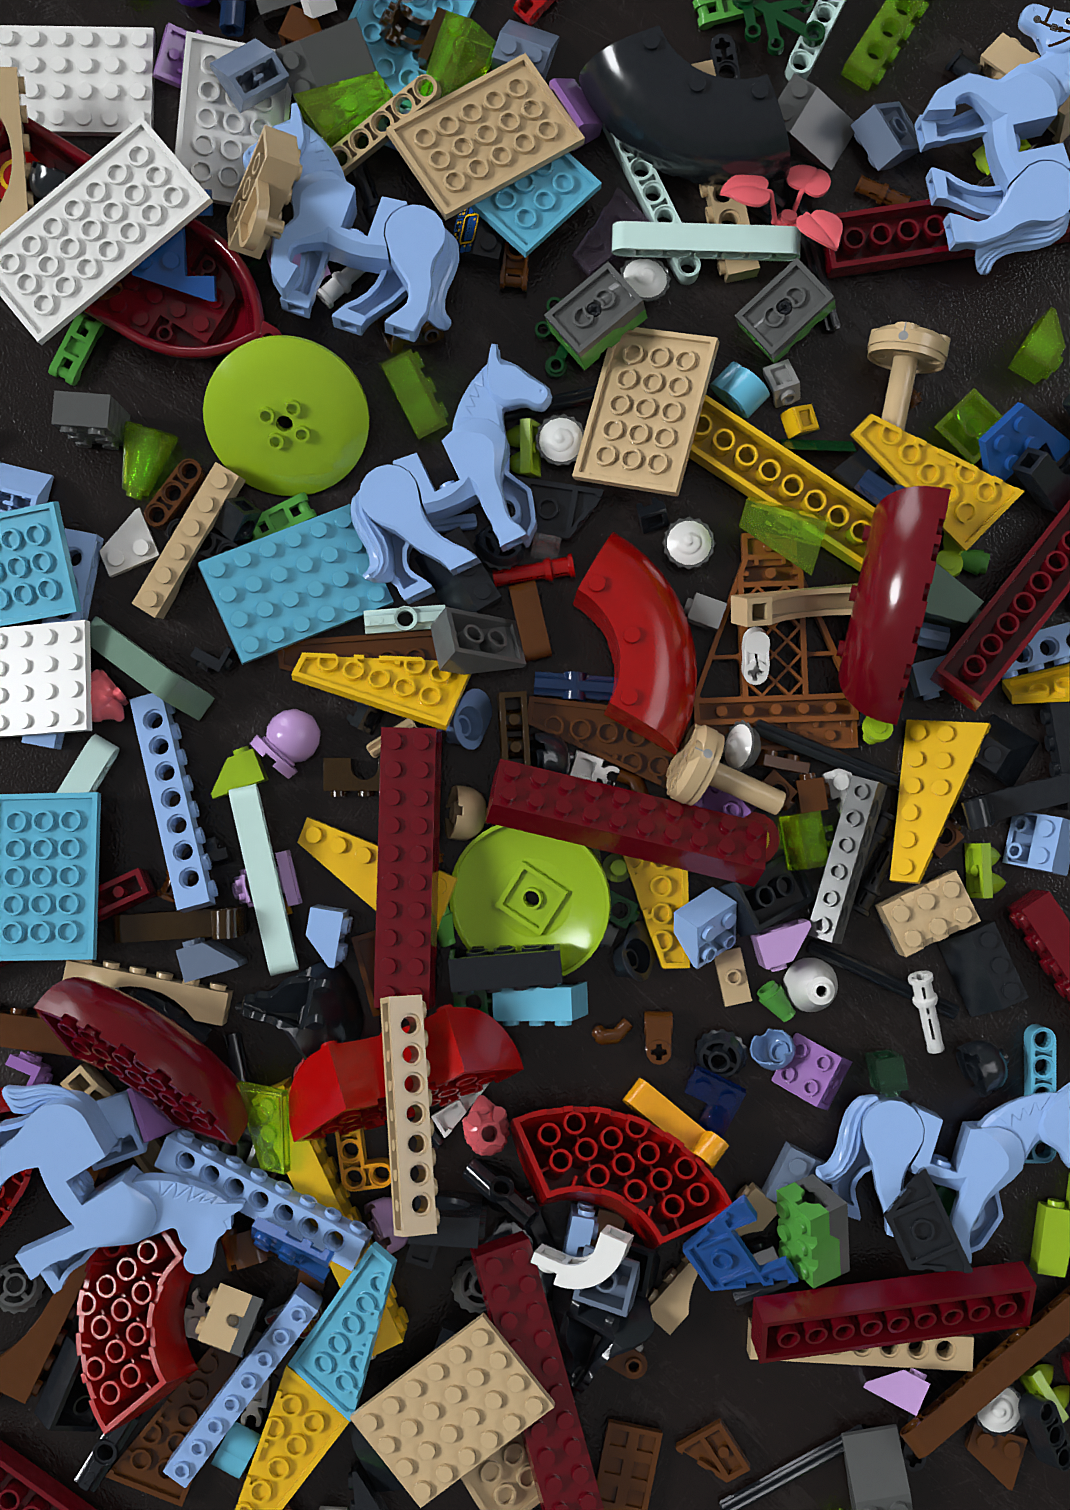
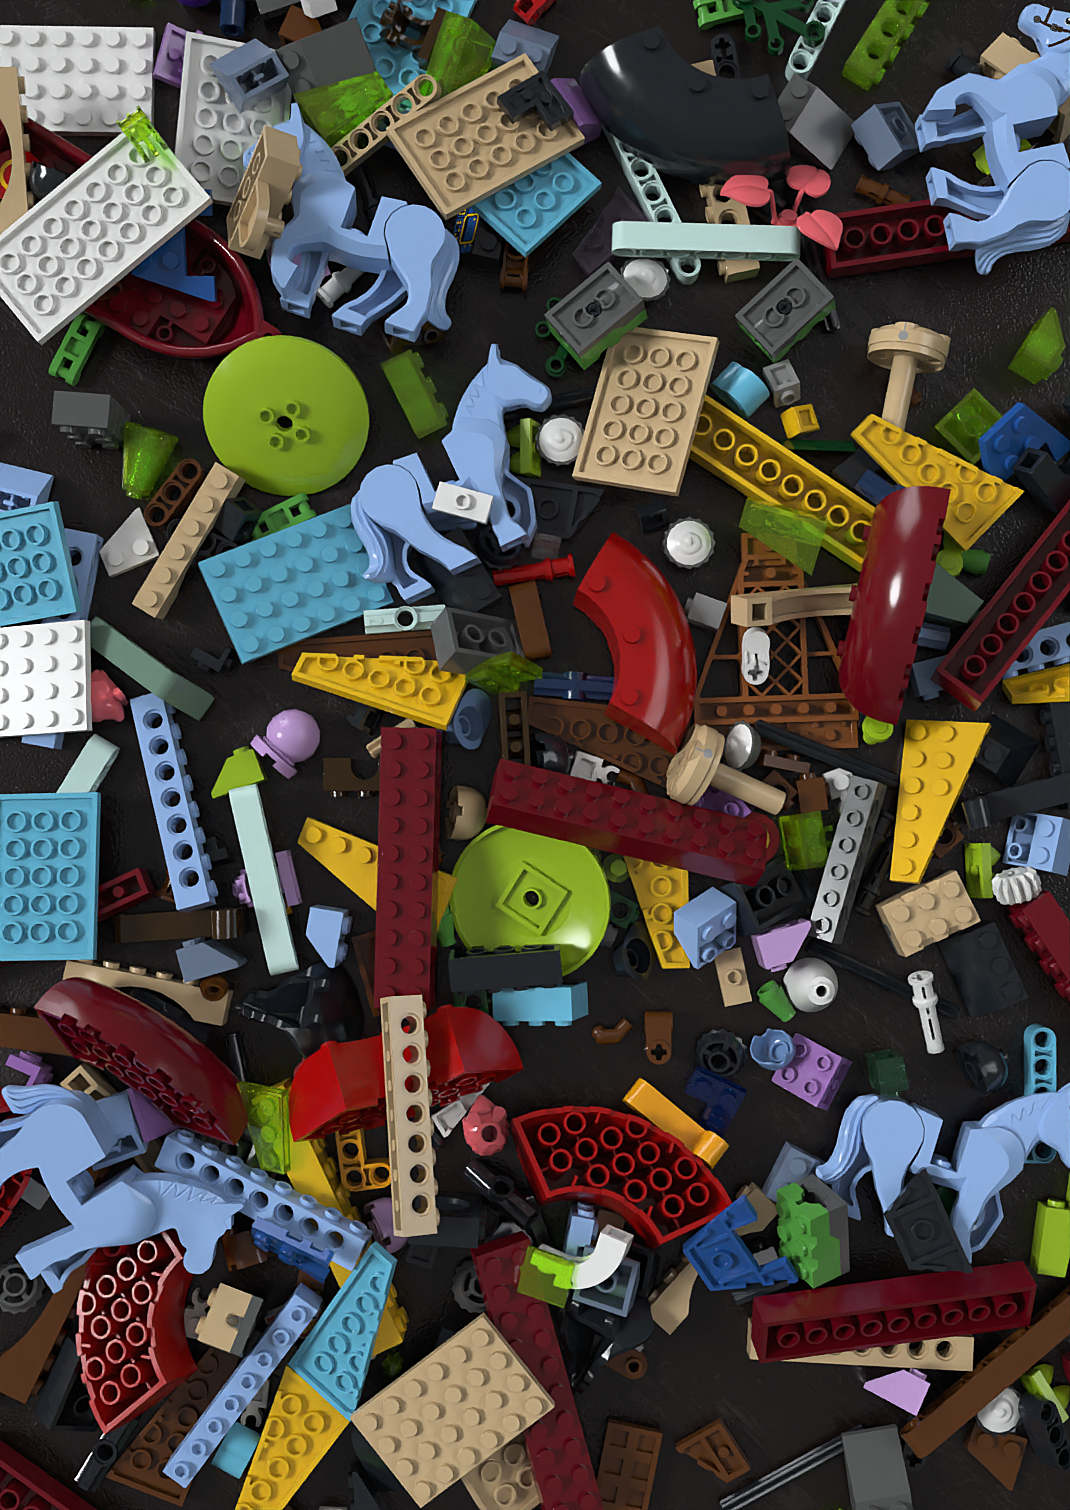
none -> white sticker [21,1177,50,1210]
none -> clear neon green arm [116,105,168,164]
none -> reddish brown plate [200,975,228,1002]
none -> clear neon green plate [381,1352,406,1379]
none -> white plate [432,482,494,524]
none -> clear neon green slope [465,651,543,696]
none -> black plate [497,70,574,131]
none -> clear neon green piece [517,1245,576,1308]
none -> white gear [992,866,1042,905]

